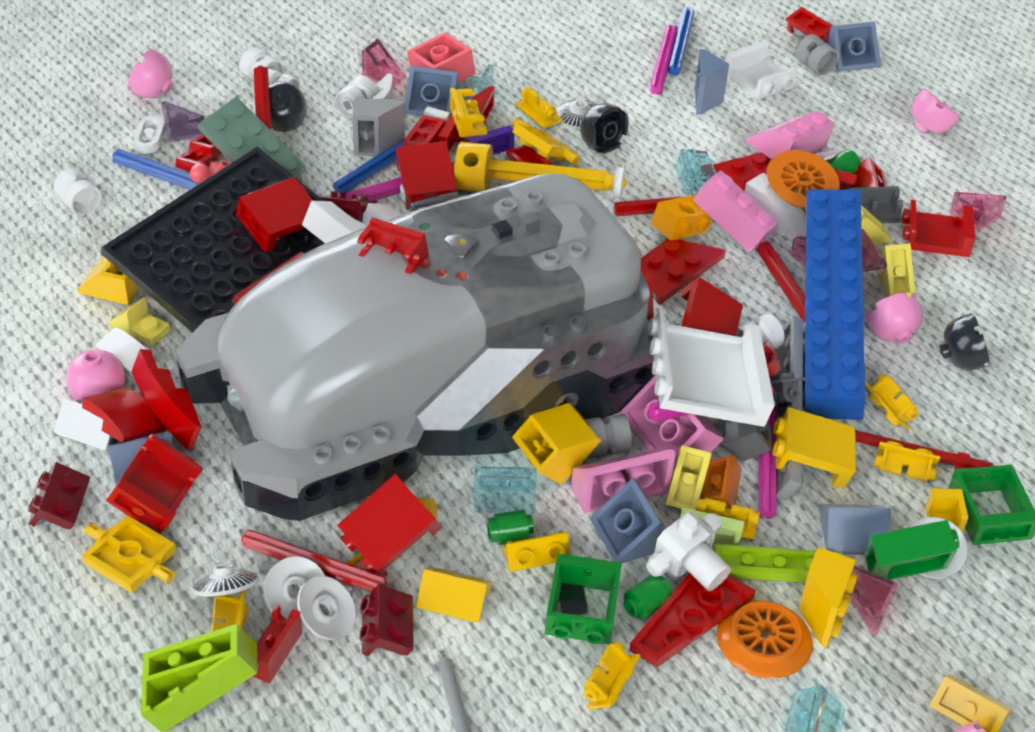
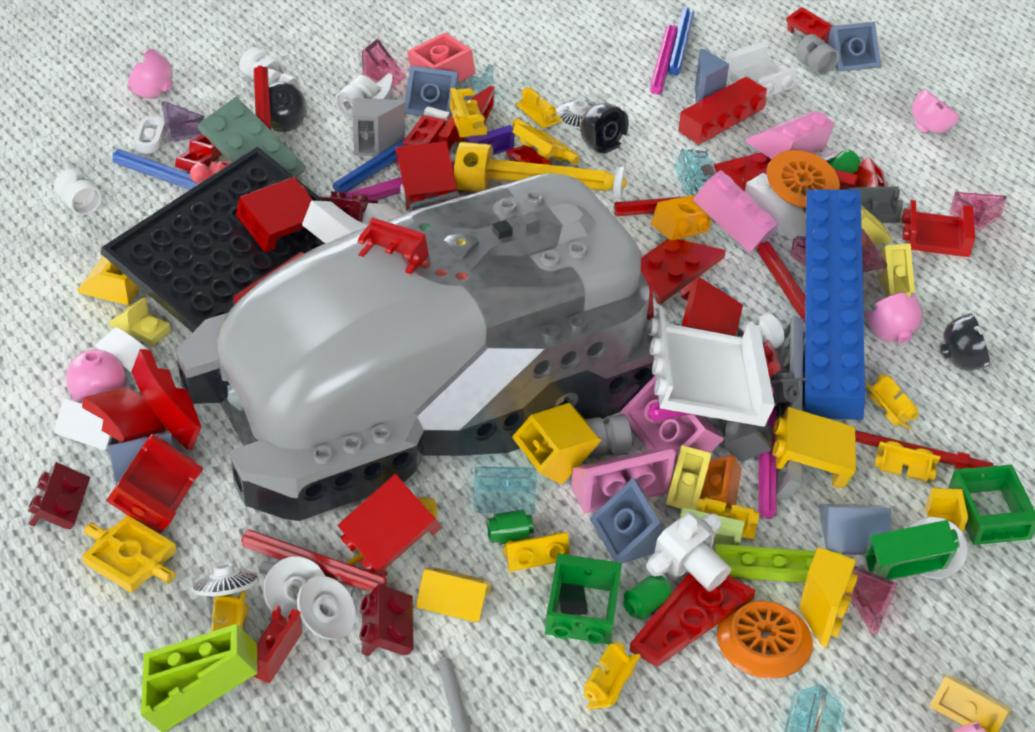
none -> red brick [678,77,767,145]

